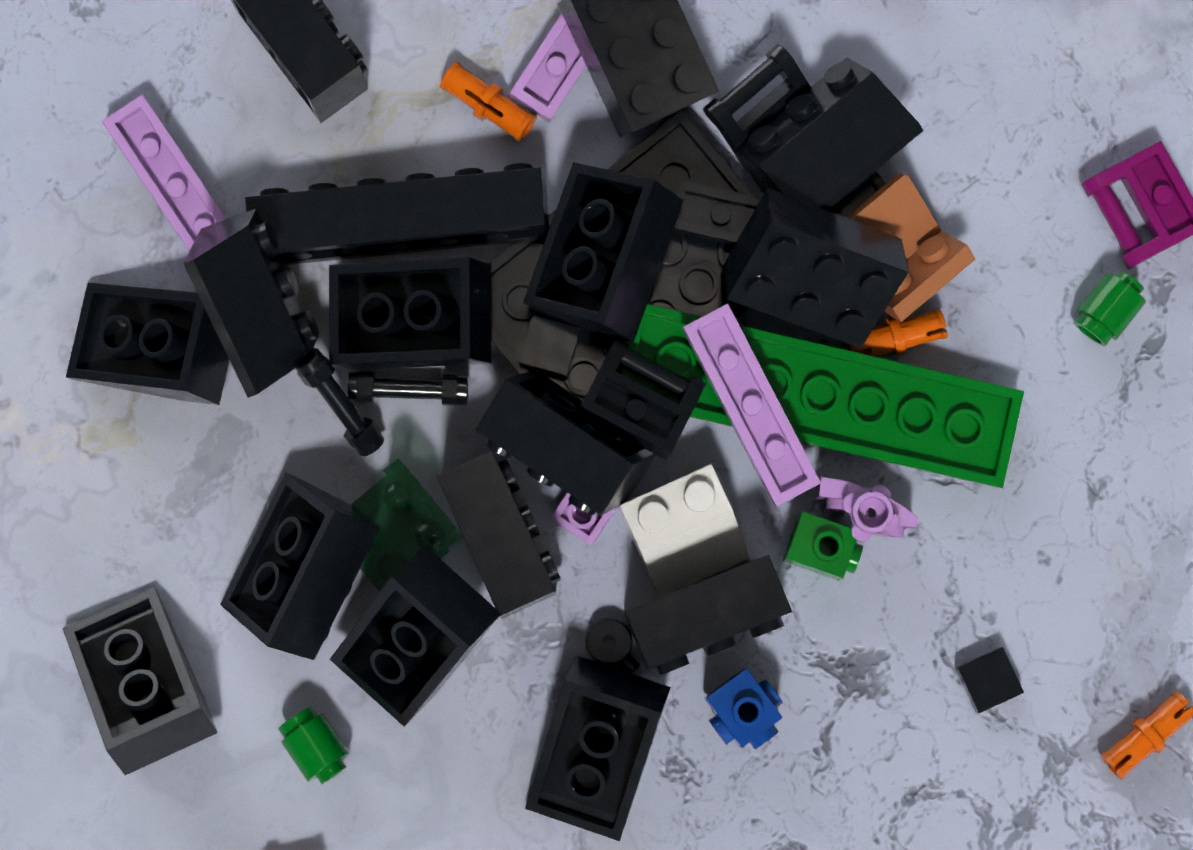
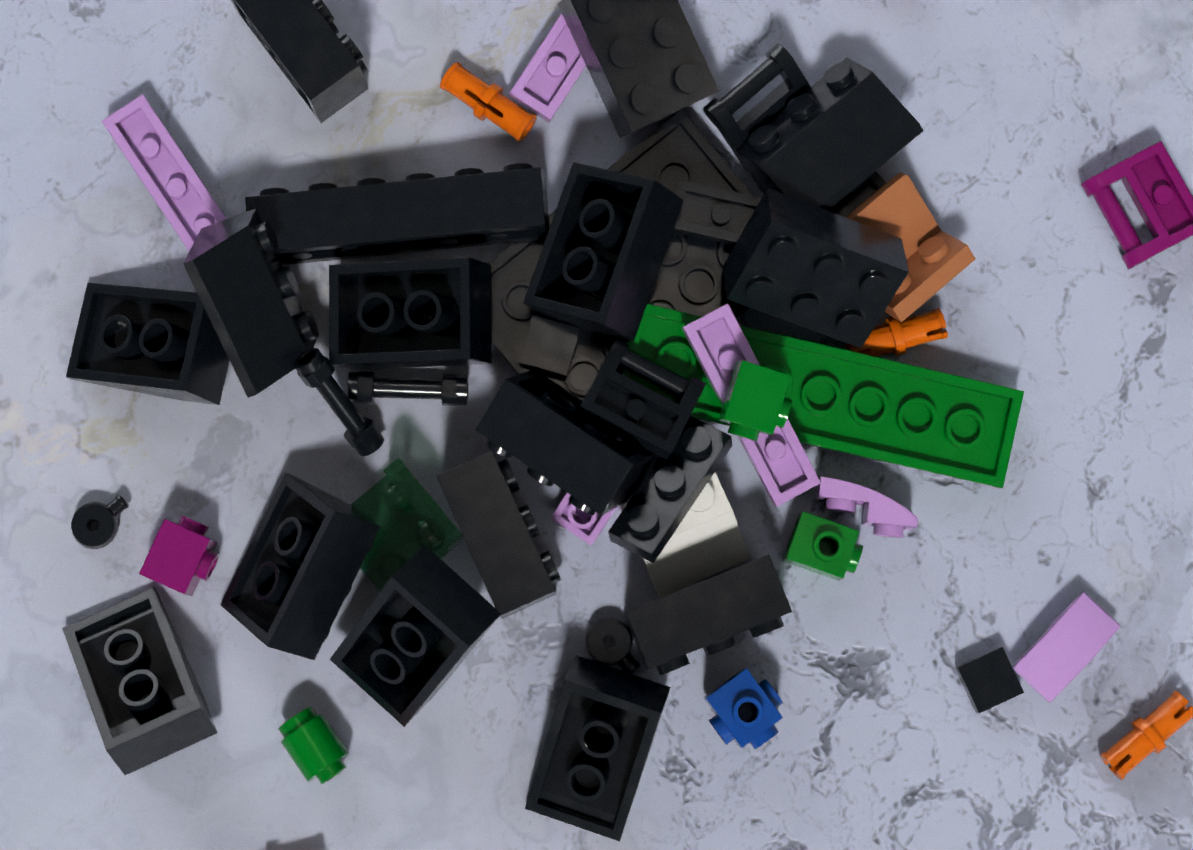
lavender plate [842,485,900,542] -> none
green brick [1074,271,1146,347] -> none
none -> black piece [71,495,129,549]
none -> magenta brick [139,515,219,596]
none -> black plate [608,416,732,563]
none -> green brick [718,360,792,442]
none -> lavender slope [1013,591,1120,703]

